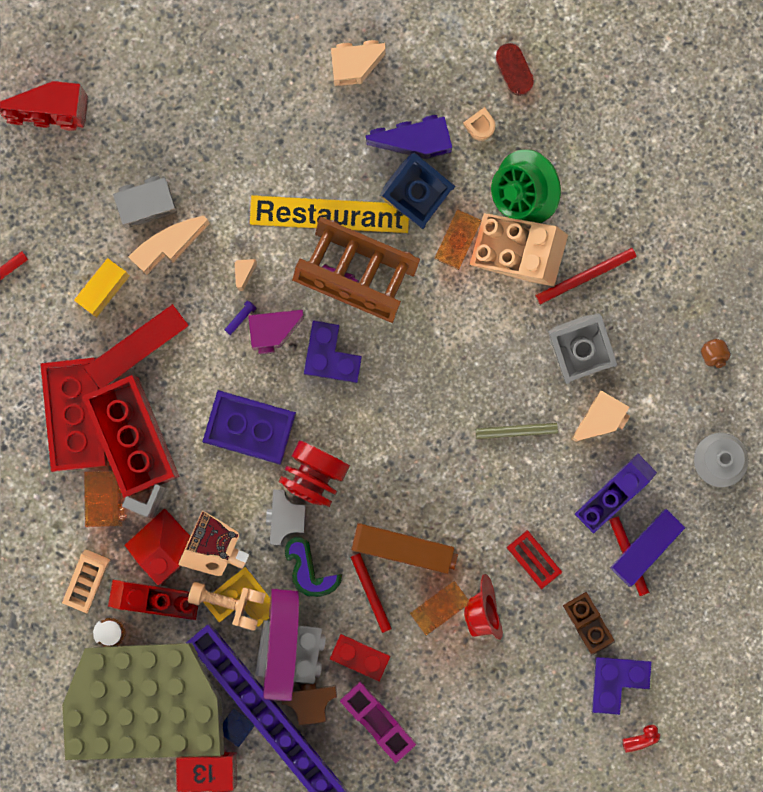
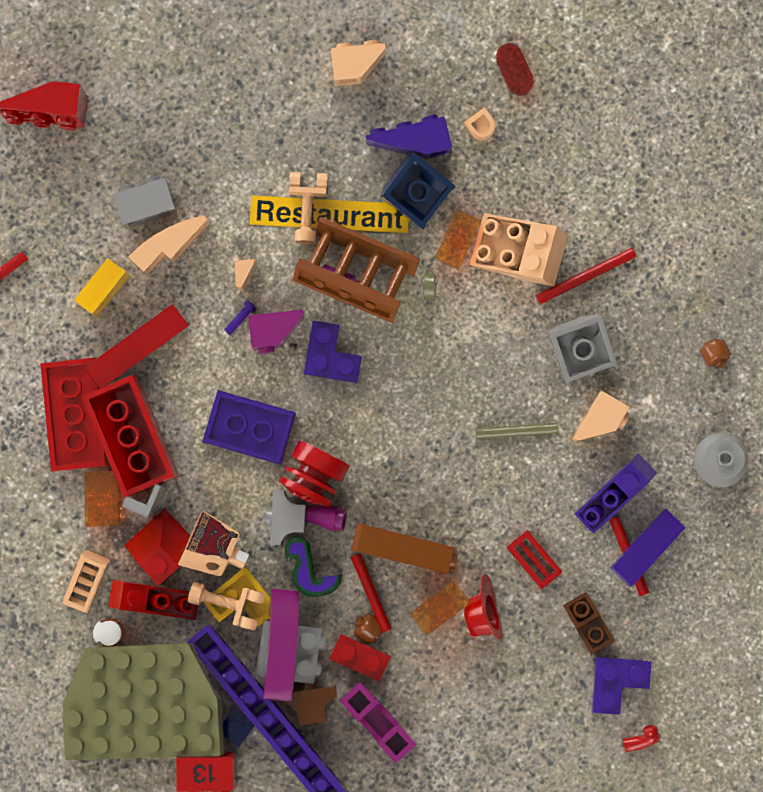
green piece [491,149,561,223] -> none
none -> light nougat bar [289,172,328,245]
none -> magenta cone [305,506,347,533]
none -> dark orange piece [354,613,382,644]
none -> olive tile [423,273,436,301]

